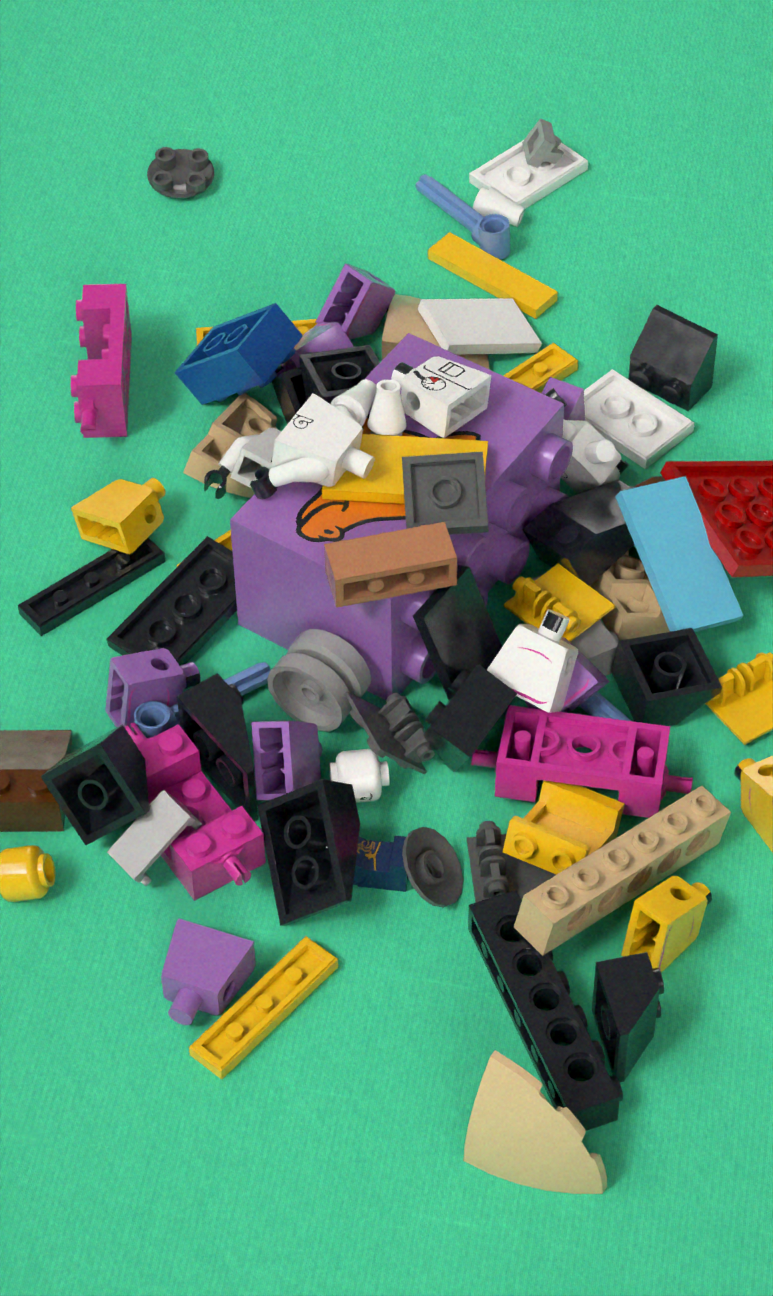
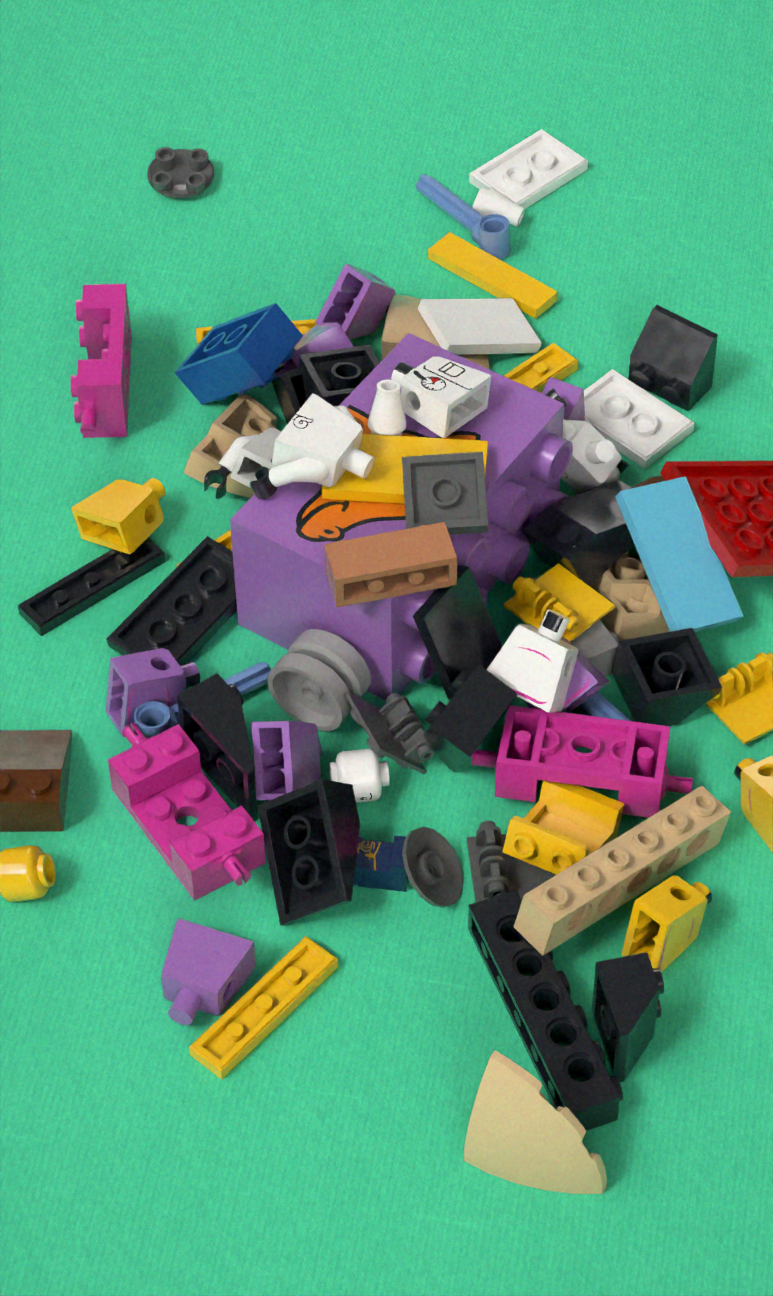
black slope [40,724,149,845] -> none
hinge [107,790,202,886] -> none
white cone [331,379,377,426] -> none
light grey tile [522,119,564,168] -> none

